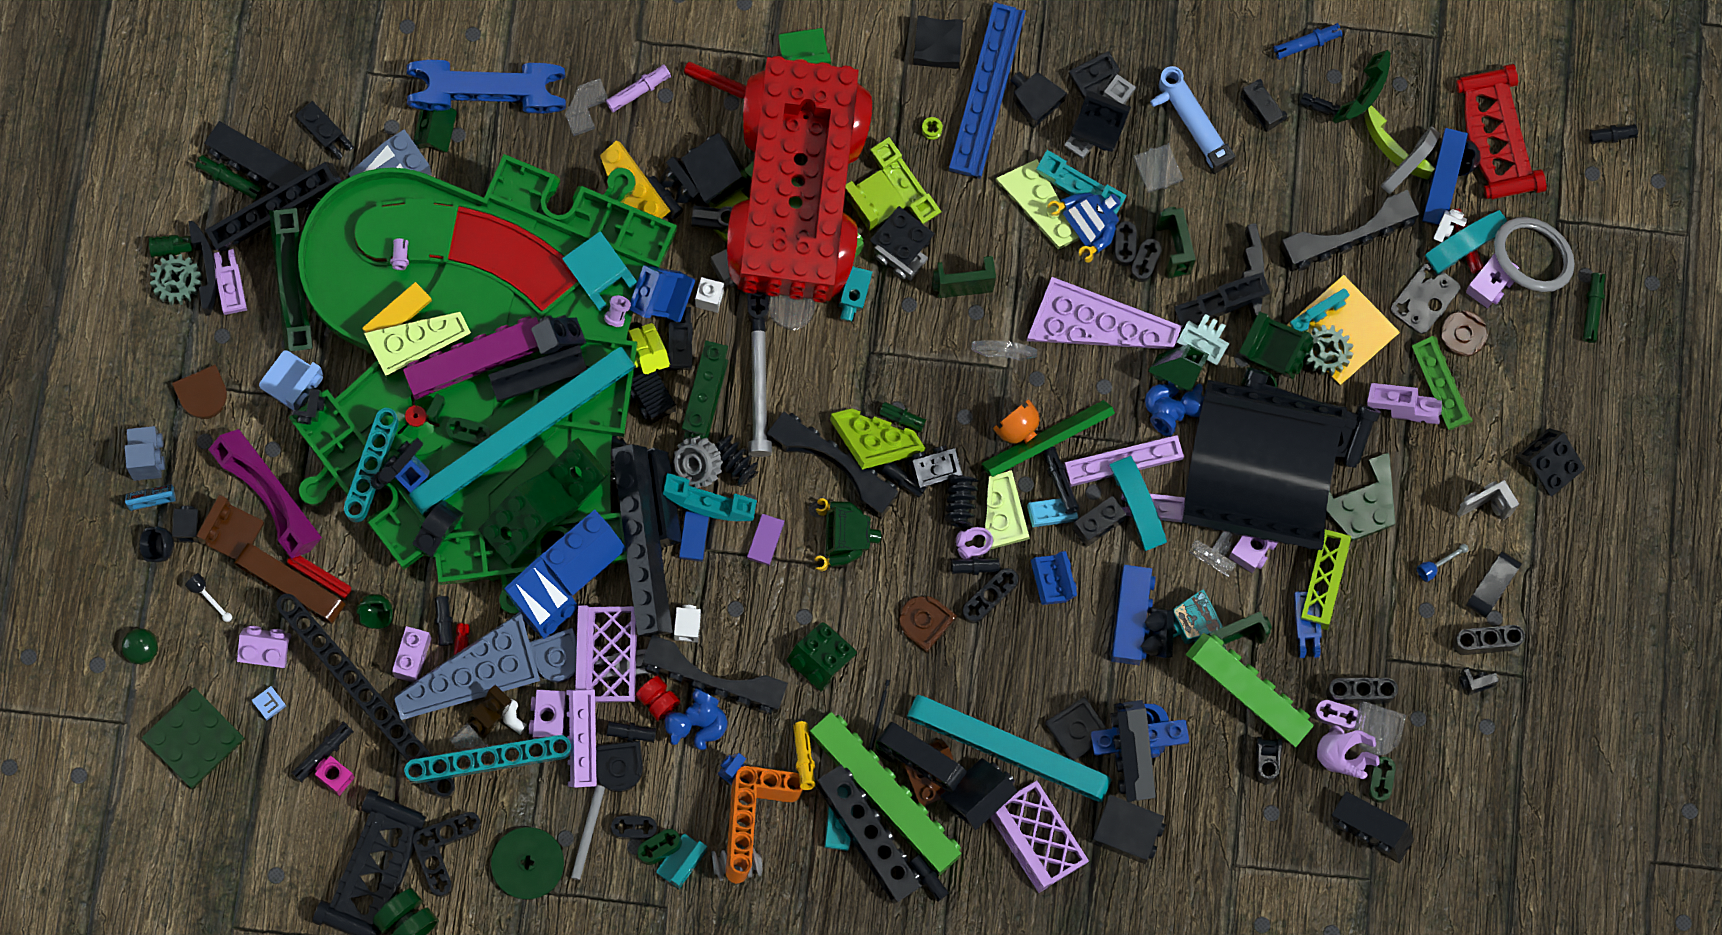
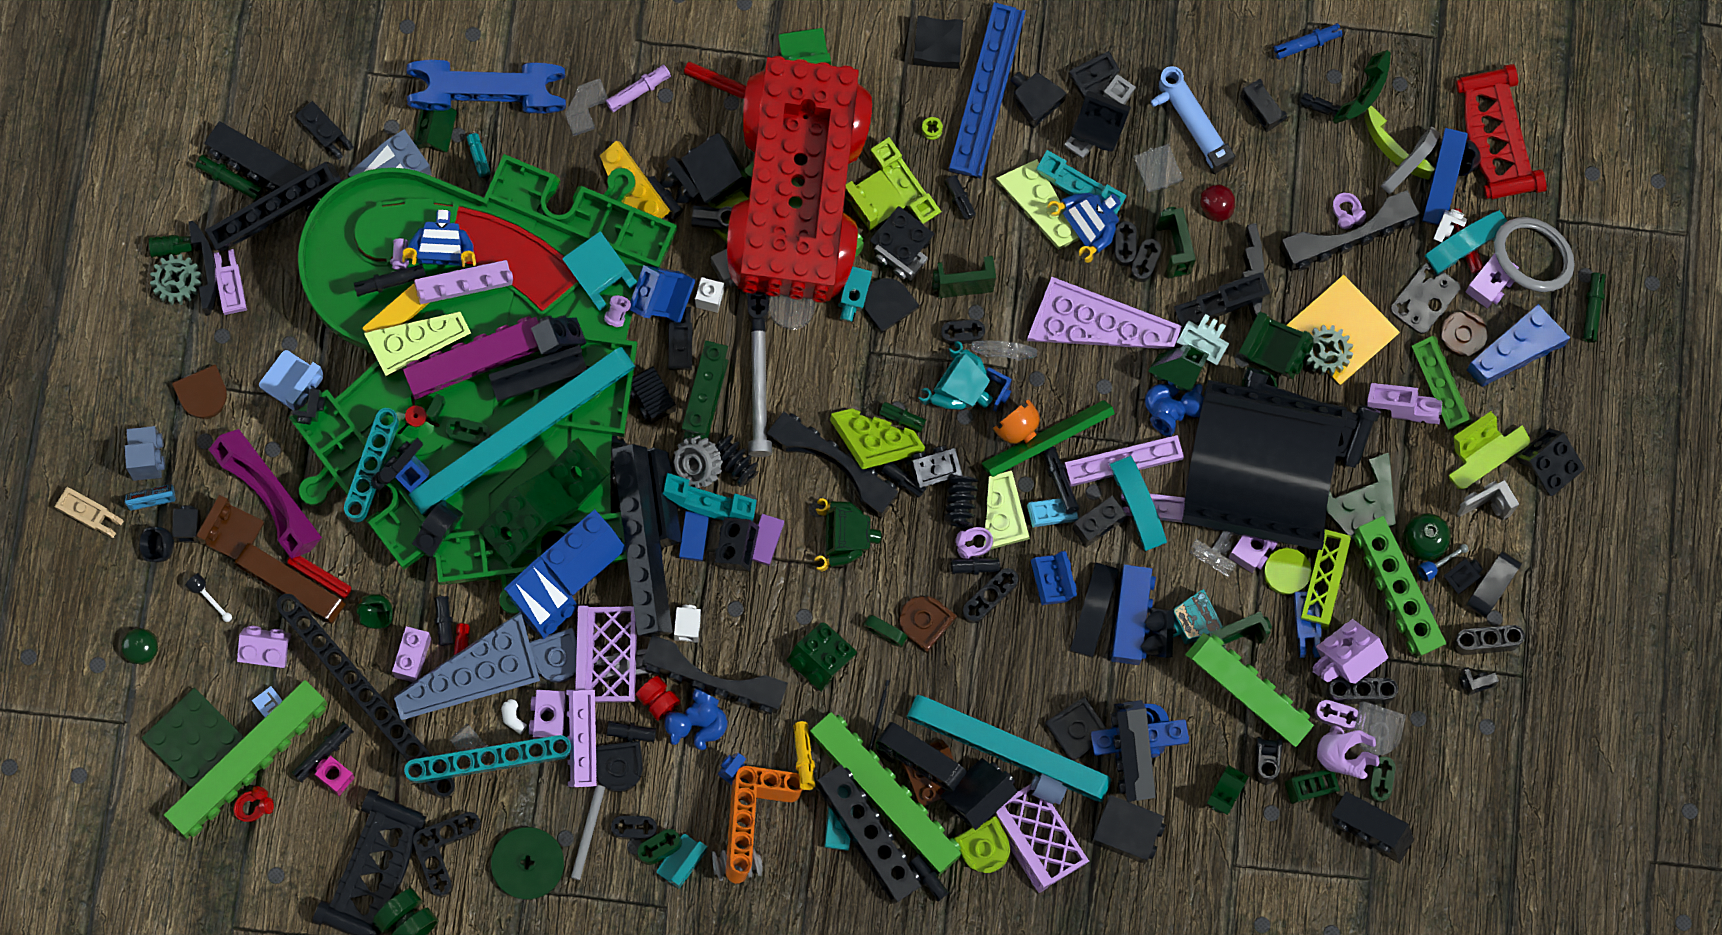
dark green arch [269,208,313,351] -> none
dark brown slope [467,685,512,738] -> none
neon yellow brick [628,323,670,375] -> none
teal hinge [1289,288,1350,332] -> none
black pin [1589,124,1638,145] -> none
none -> tan hinge [54,487,124,538]
none -> bright green brick [164,680,328,839]
none -> red piece [234,786,274,822]
none -> black pin [353,263,426,297]
none -> torso [402,210,476,267]
none -> lavender hinge [414,260,513,305]
none -> teal axle [467,133,491,177]
none -> black brick [715,517,759,572]
none -> dark green beam [863,615,908,648]
none -> black tile [864,278,920,333]
none -> teal torso [918,341,993,410]
none -> black beam [941,320,985,345]
none -> black axle [944,175,976,220]
none -> lime tile [954,816,1010,873]
none -> blue bracket [986,367,1012,411]
none -> sand blue brick [1029,773,1067,805]
none -> black slope [1070,562,1118,658]
none -> dark red hair [1200,184,1235,222]
none -> dark green brick [1207,765,1249,815]
none -> lime tile [1264,548,1312,595]
none -> dark green slope [1285,769,1340,804]
none -> lavender hinge [1313,619,1388,683]
none -> lavender piece [1333,193,1366,229]
none -> bright green brick [1354,516,1447,659]
none -> dark green cylinder [1402,513,1451,561]
none -> black bracket [1444,557,1484,594]
none -> lime plate [1449,411,1530,489]
none -> wedge [1467,304,1570,387]

